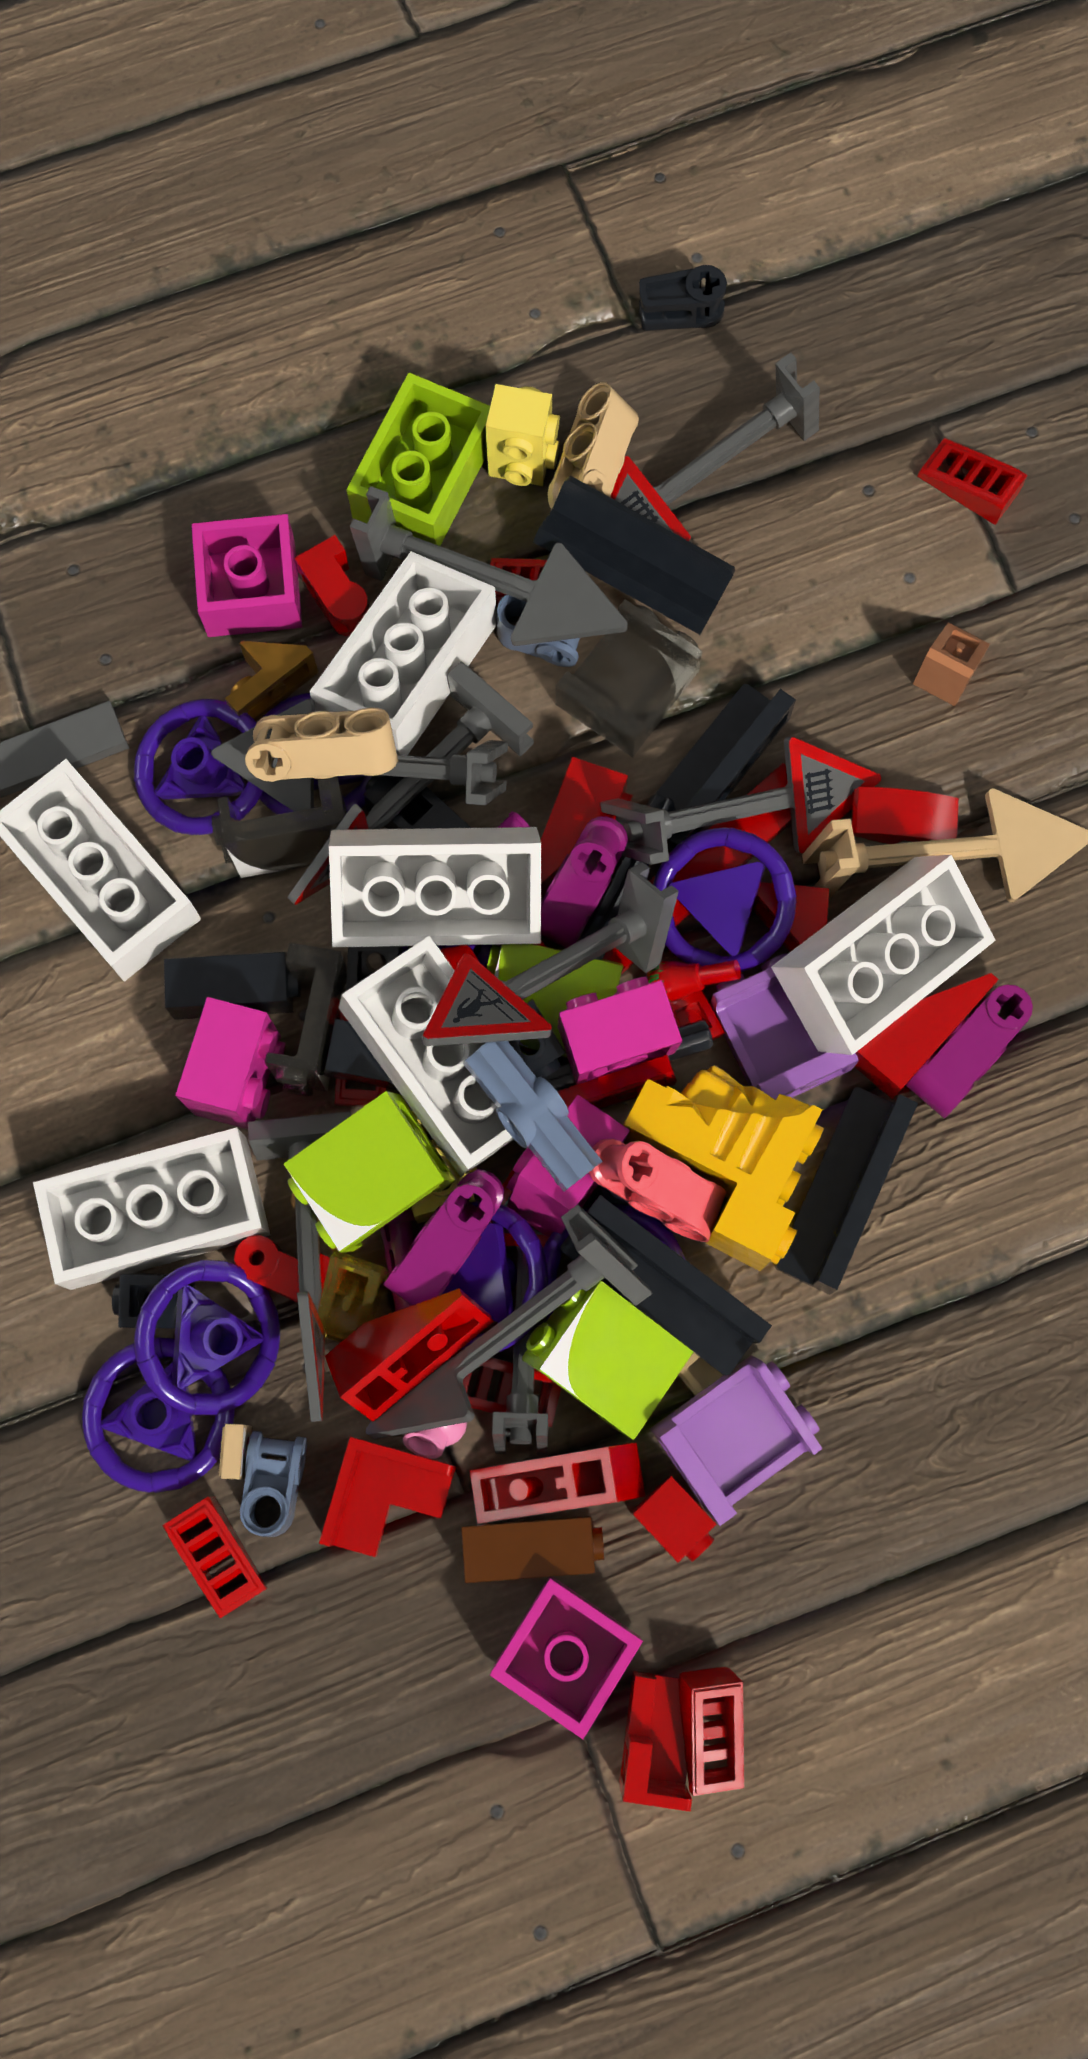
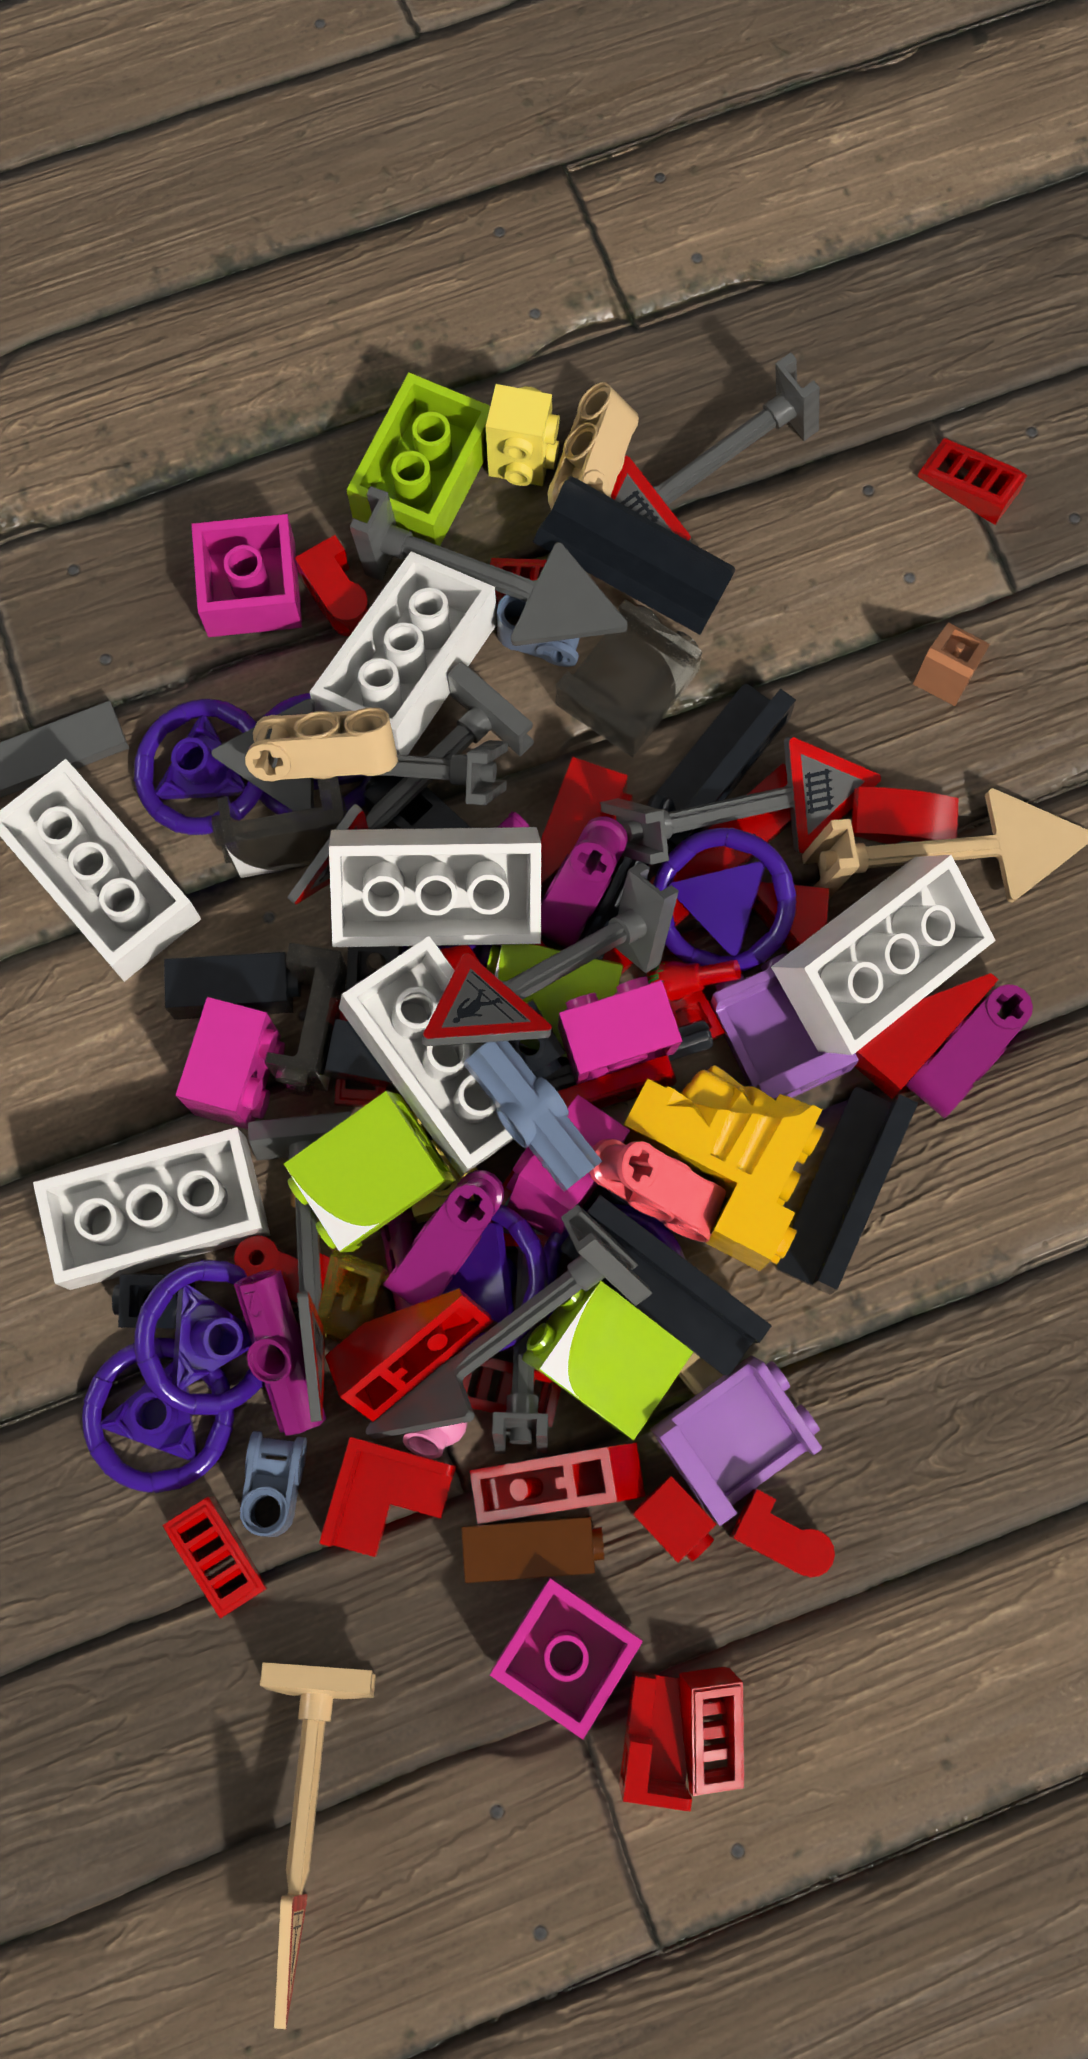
tan tile [219,1424,252,1479] -> none
pearl gold slope [225,641,318,721] -> none
black piece [639,265,727,331] -> none
none -> magenta piece [234,1269,326,1436]
none -> tan piece [260,1662,376,2029]
none -> red leg [729,1489,835,1577]

